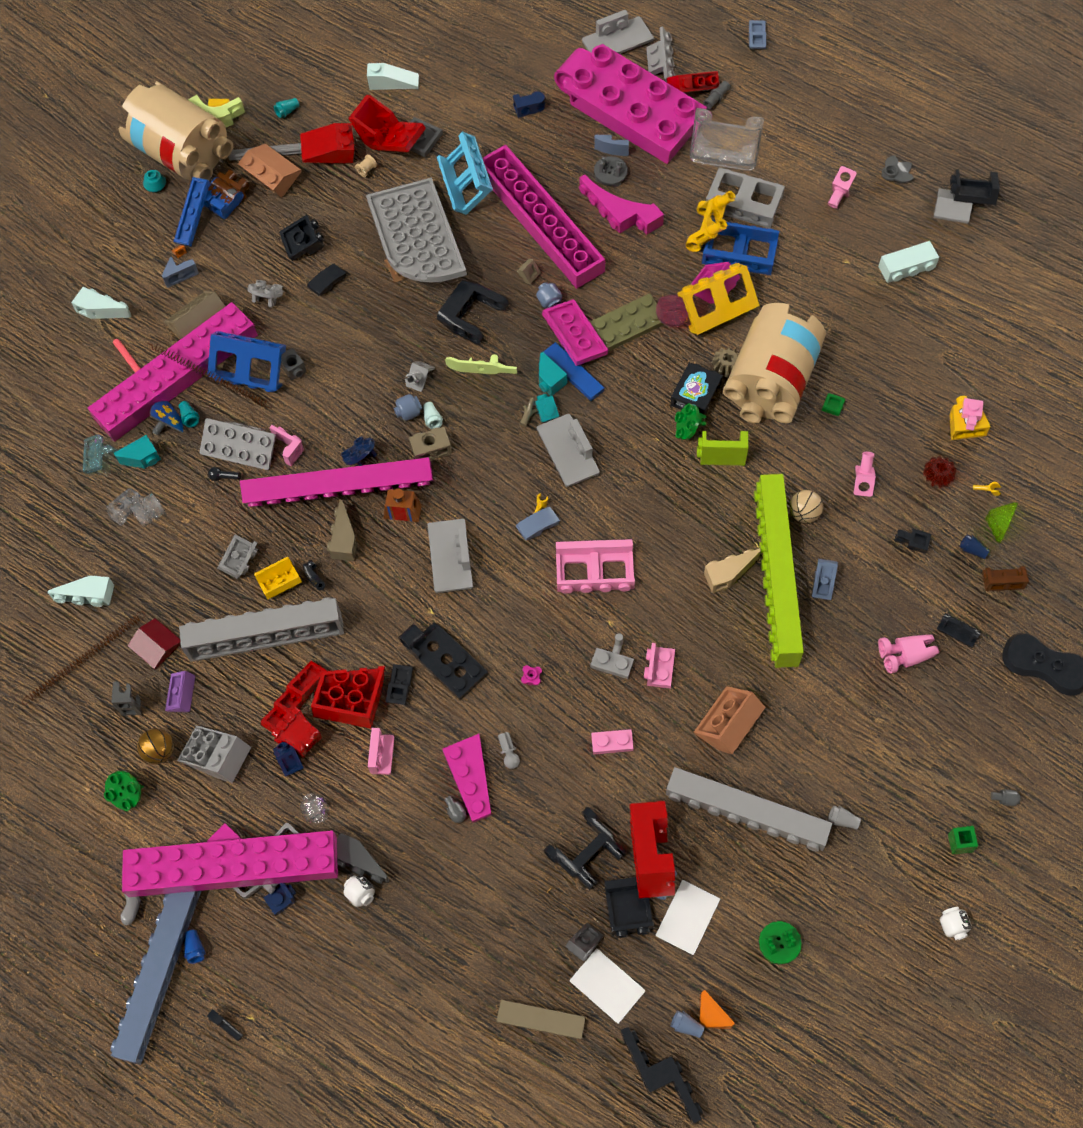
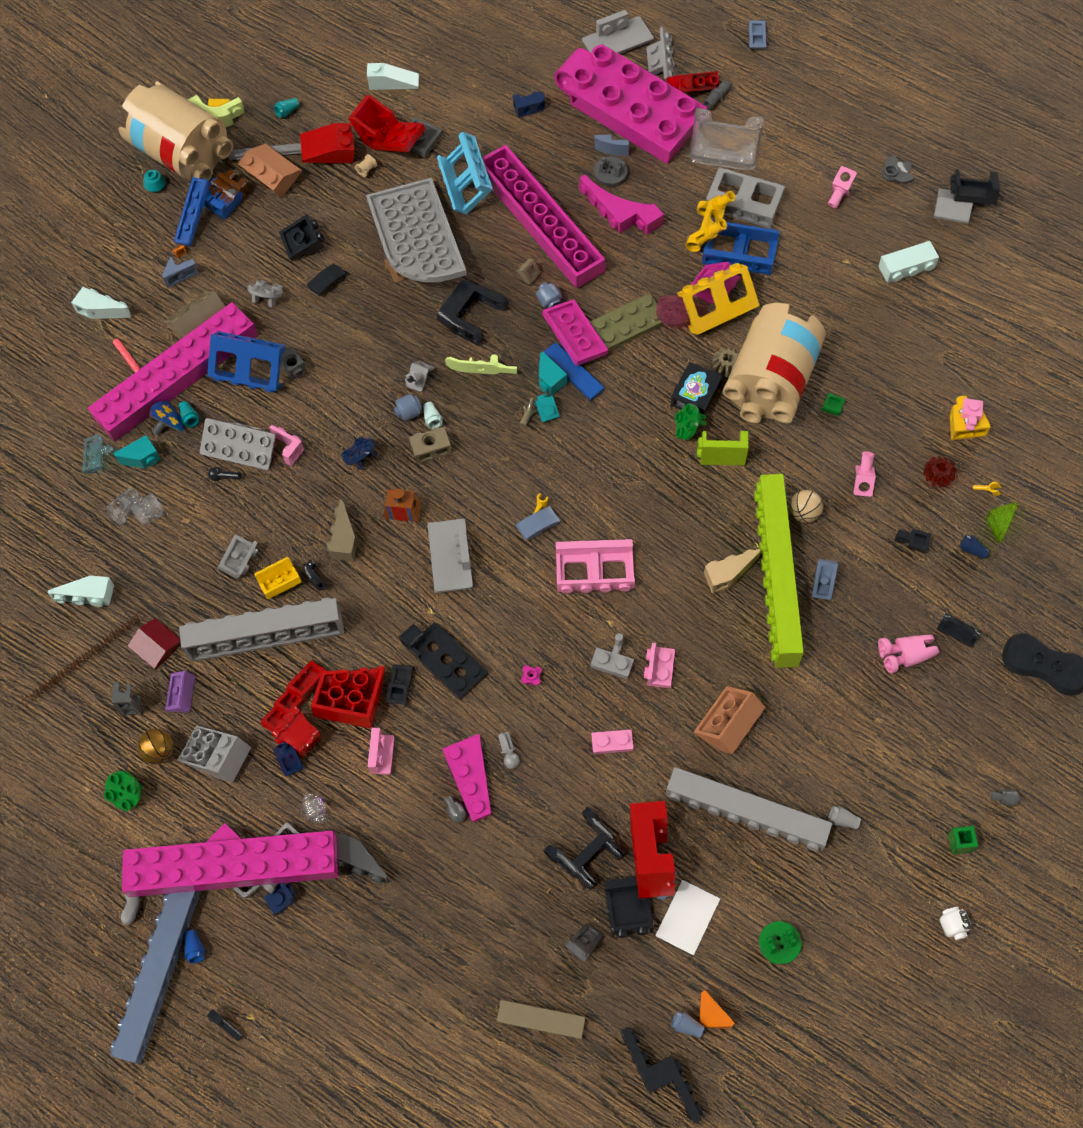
reddish brown piece [147,342,272,408] -> none
dark pink brick [240,458,433,507] -> none
white head [344,875,375,907] -> none
light grey bracket [537,414,600,487] -> none
white sticker [570,949,645,1024] -> none
reddish brown hinge [982,566,1029,591] -> none

